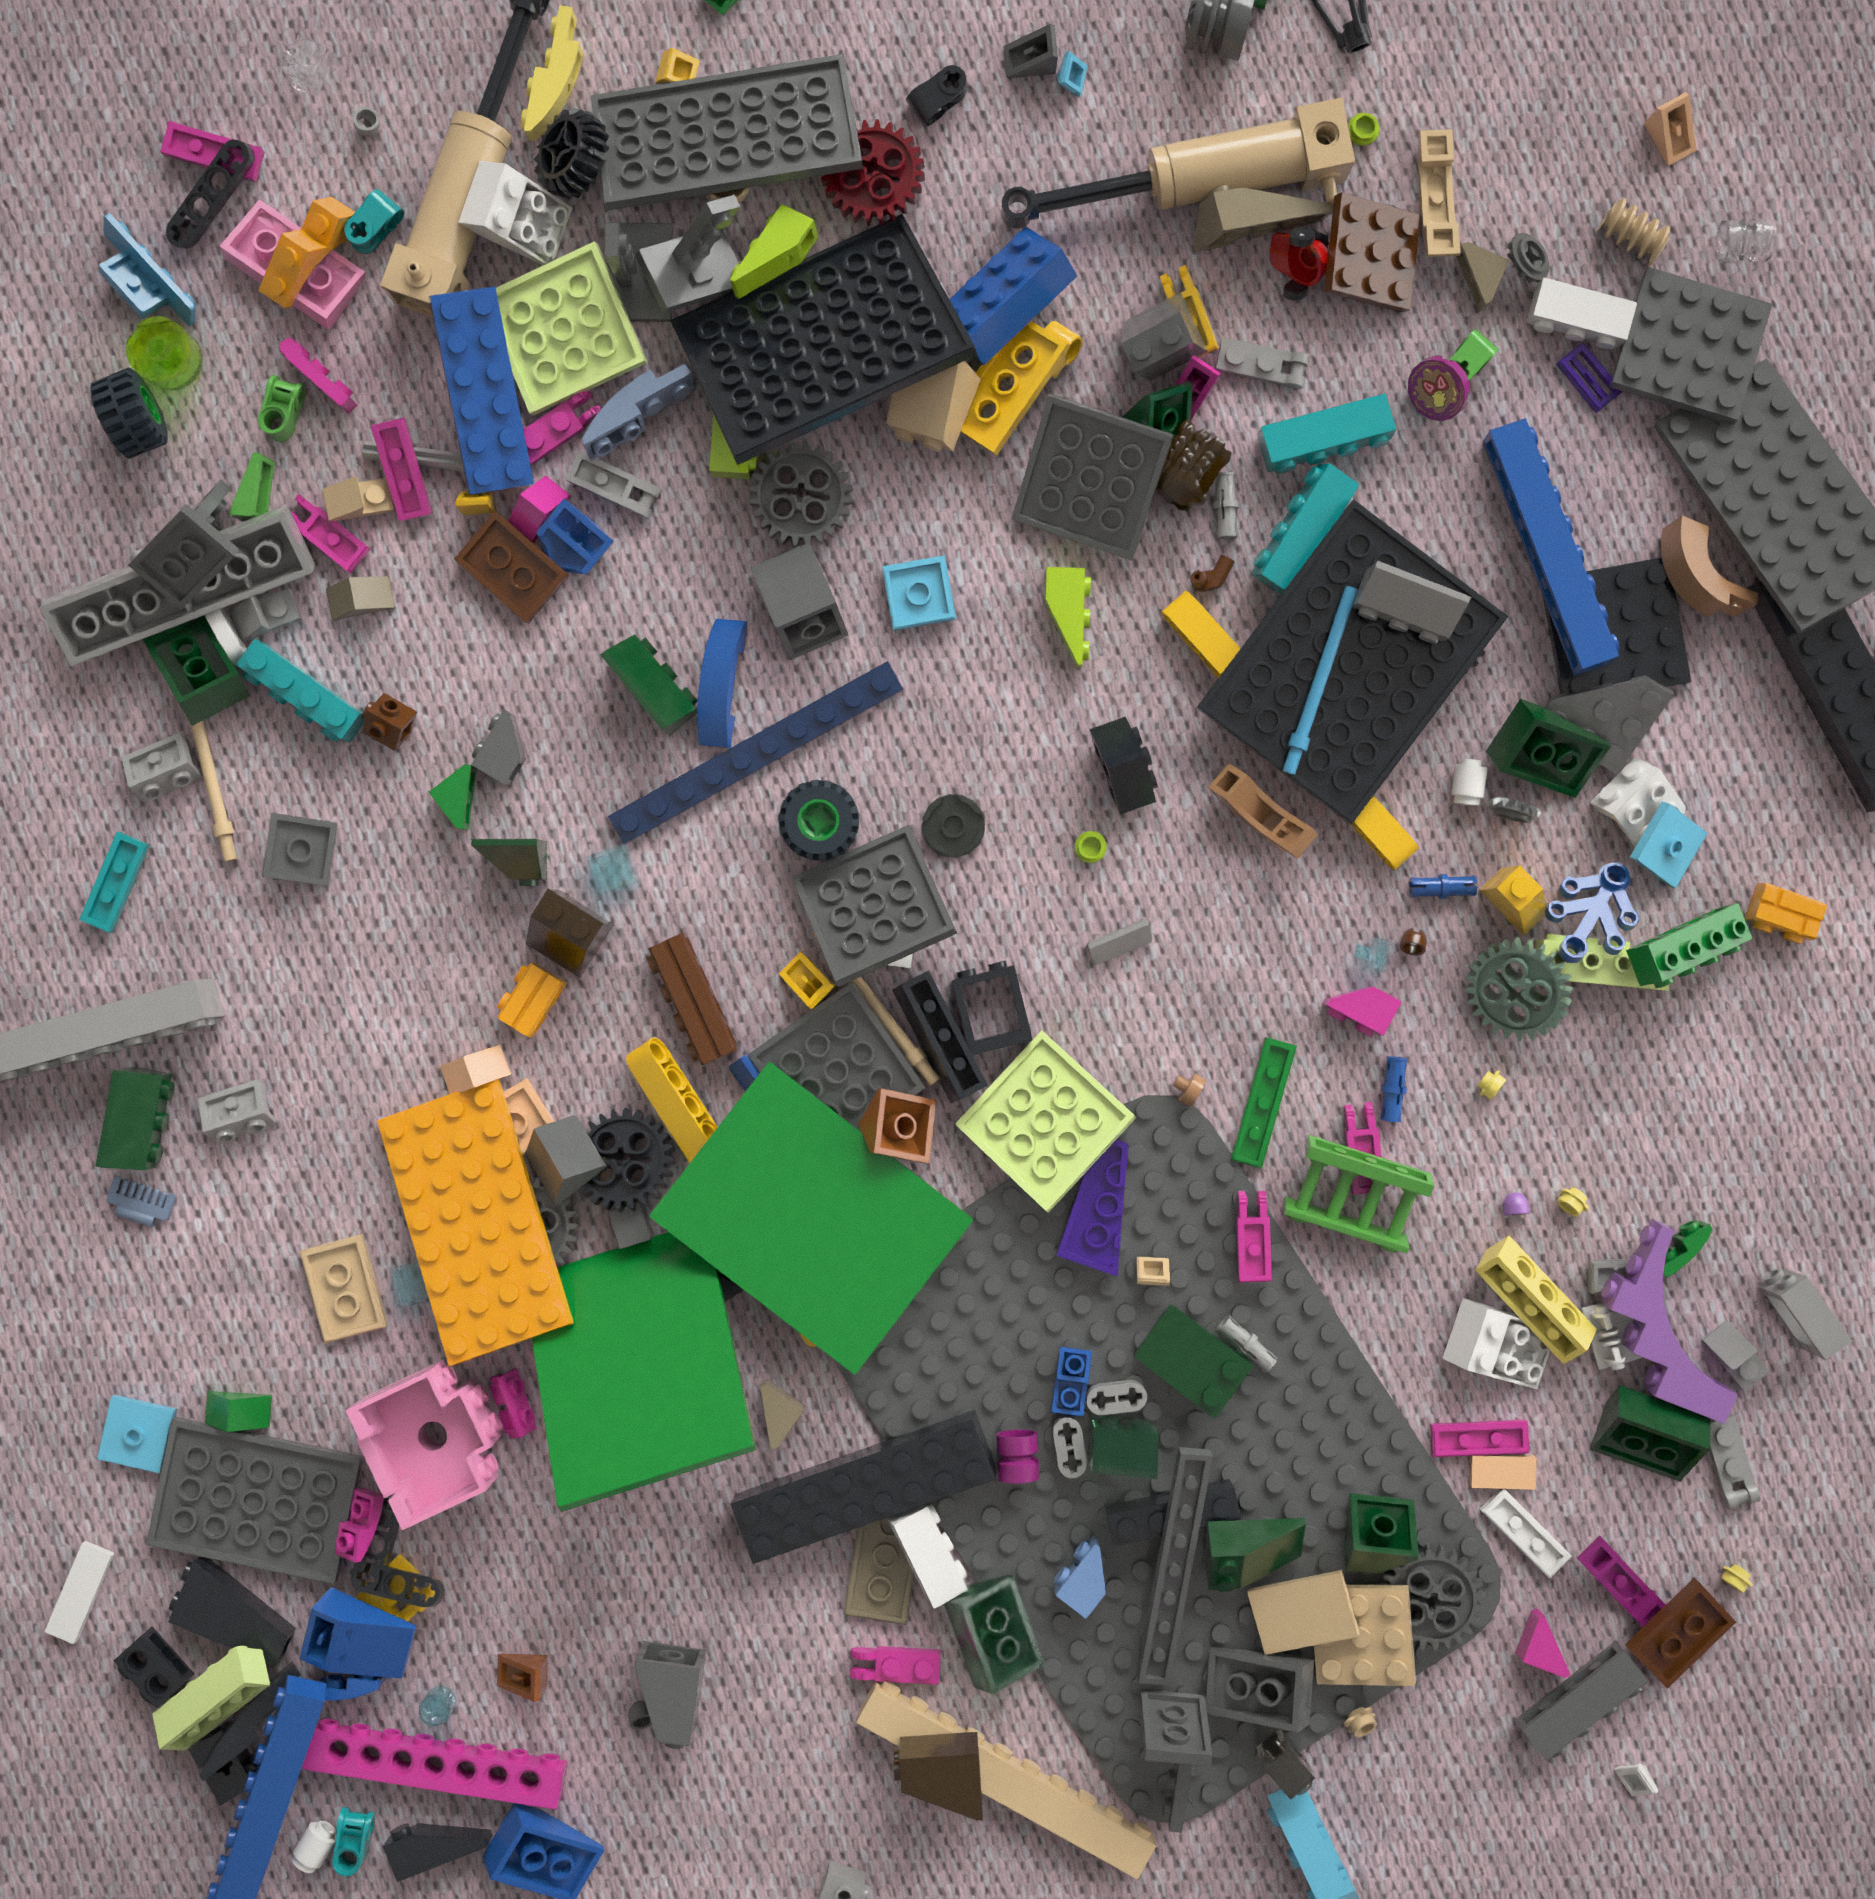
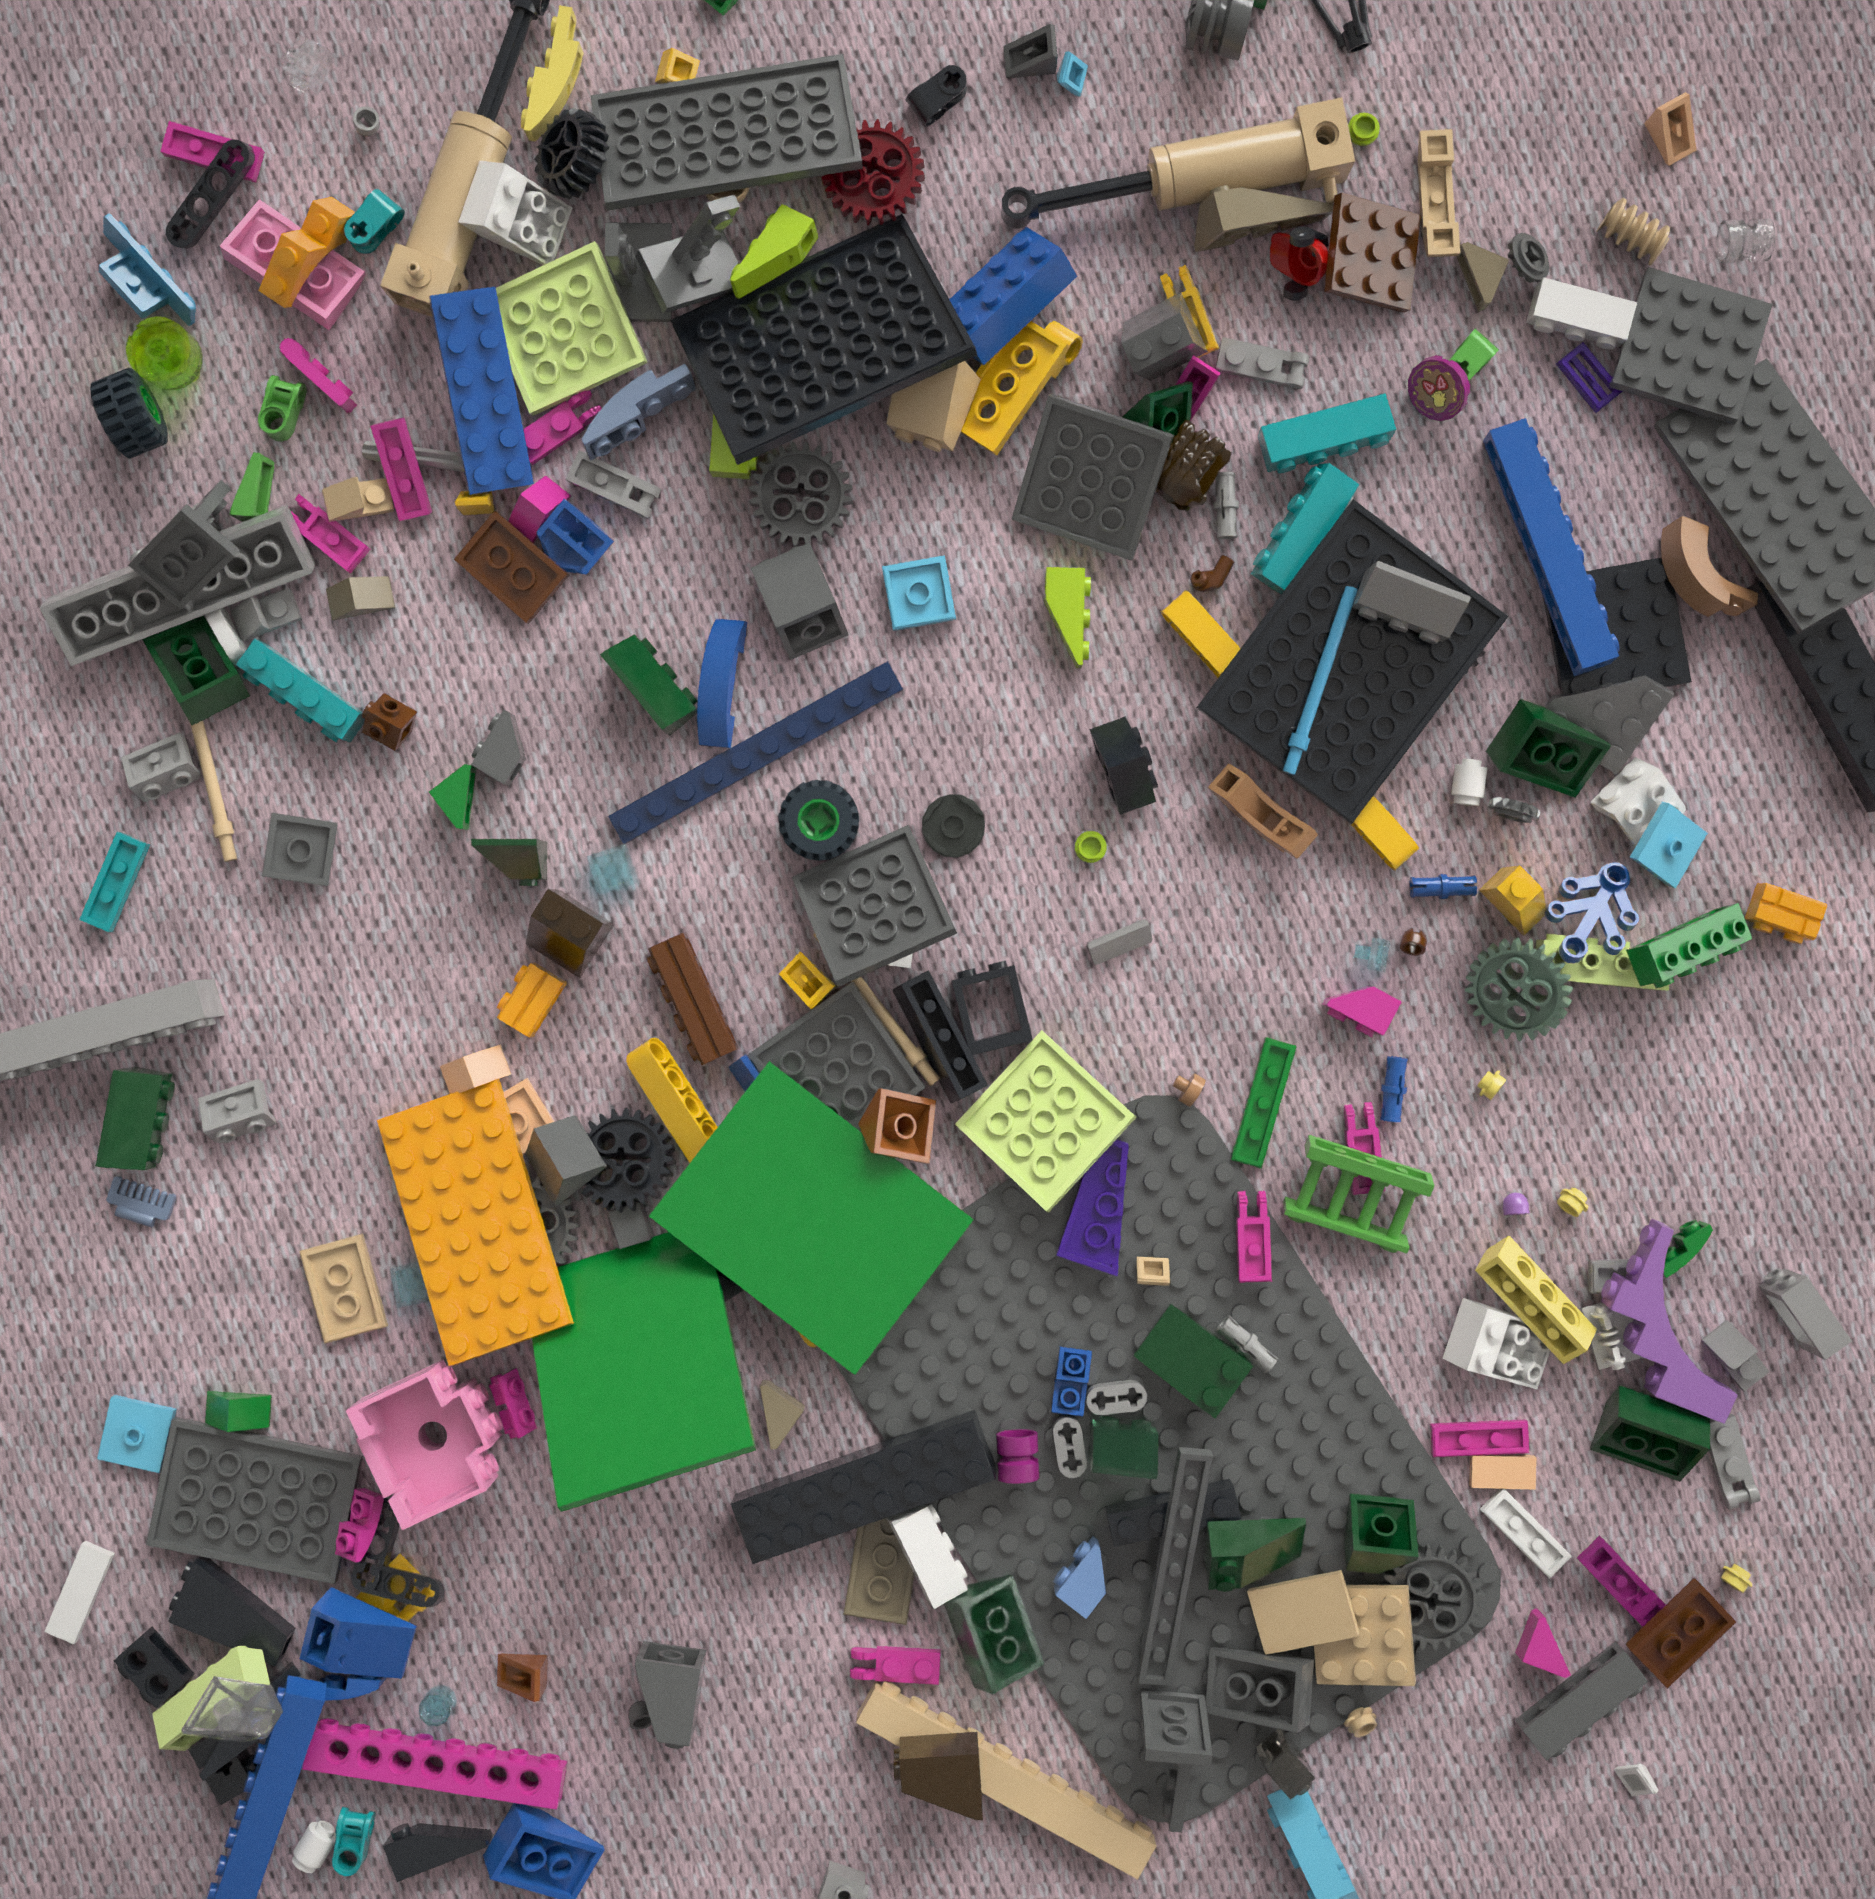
none -> clear slope [181,1676,283,1742]

